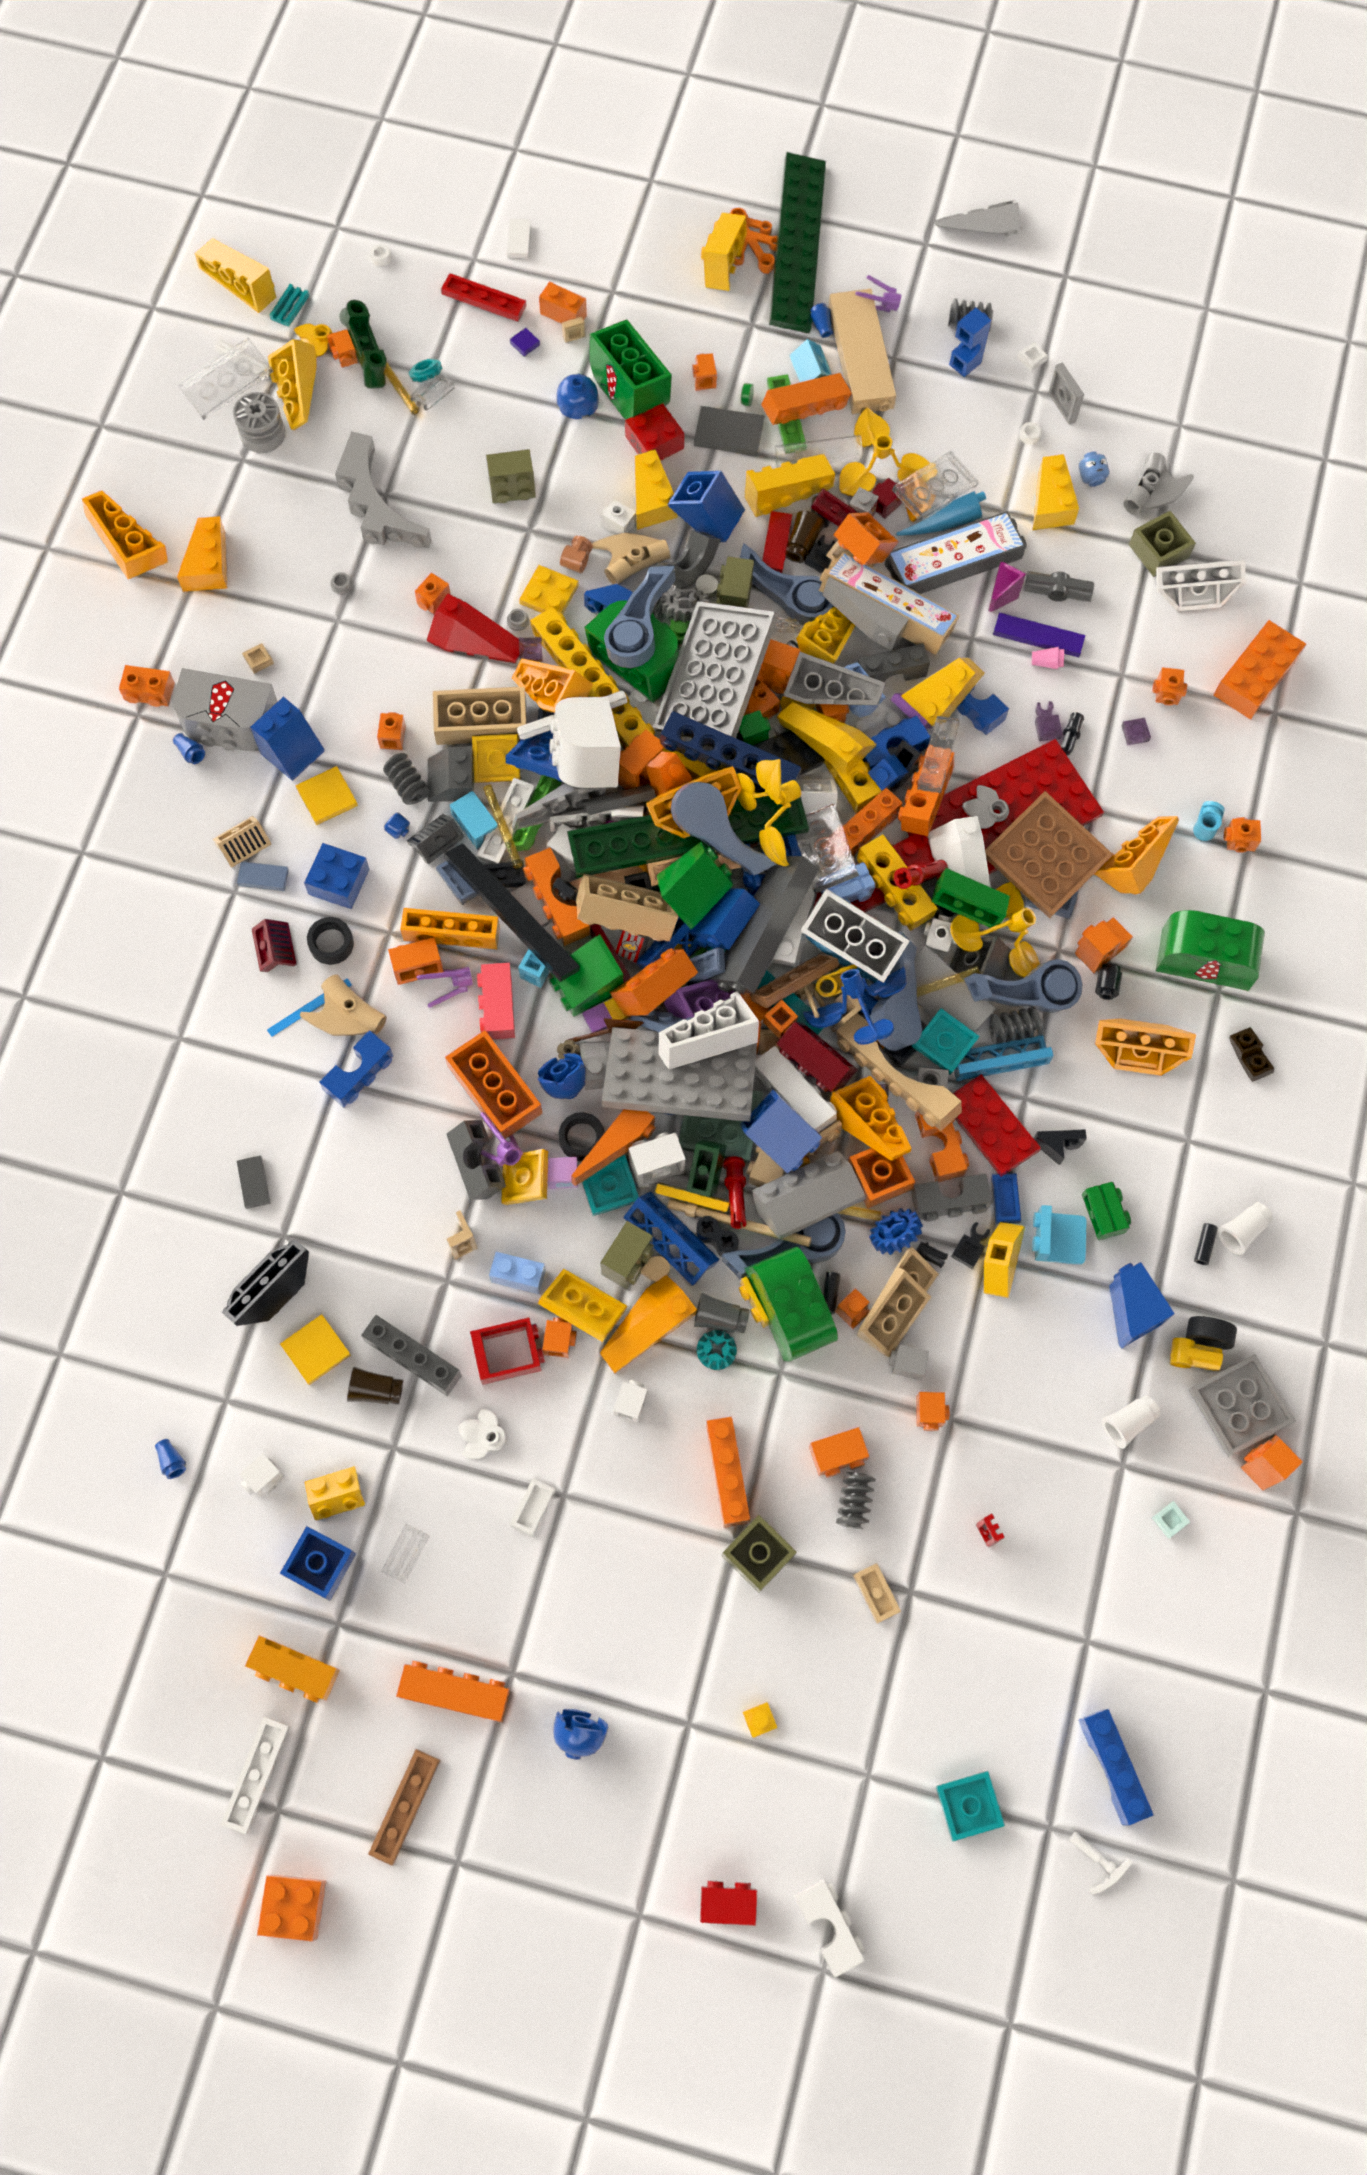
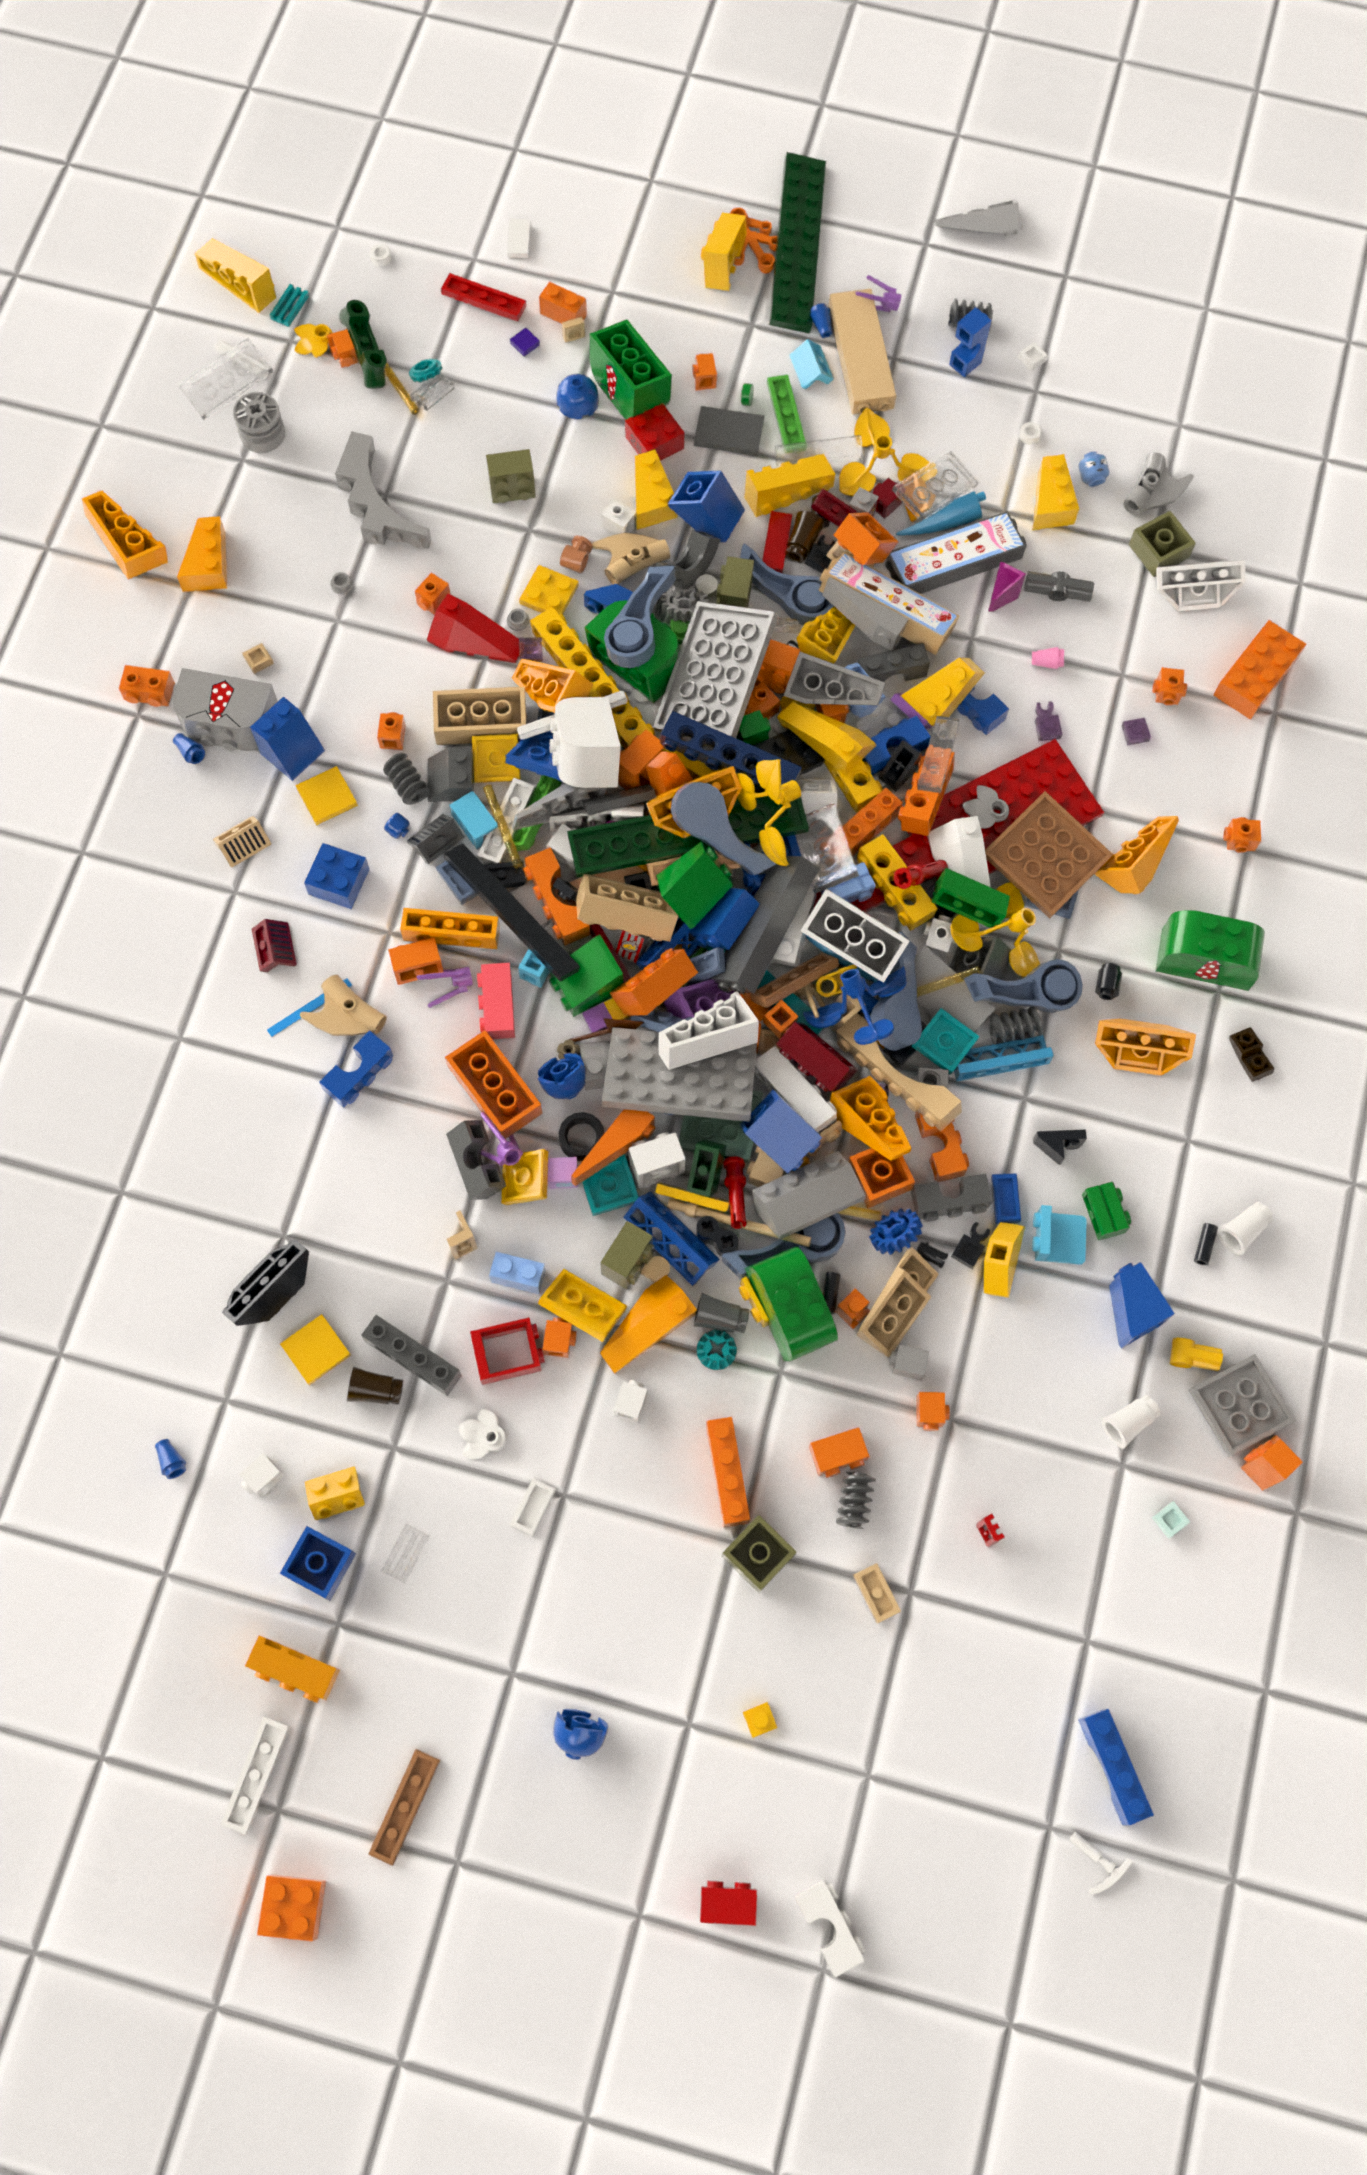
sand blue tile [237,862,289,891] -> none
dark grey tile [237,1155,271,1209] -> none
yellow wedge [268,339,317,430] -> none
black tyre [307,917,354,965] -> none
orange brick [396,1661,510,1722] -> none
orange brick [761,373,852,425] -> none
blue brick [868,755,908,791] -> none
teal plate [936,1771,1005,1842] -> none
red plate [952,1074,1041,1177] -> none
dark purple tile [993,612,1086,658] -> none
light grey tile [1048,362,1085,425] -> none
black axle [1061,712,1085,755] -> none
orange brick [1075,917,1133,974] -> none
black tyre [1185,1316,1237,1350] -> none
medium azure piece [1193,801,1225,841] -> none

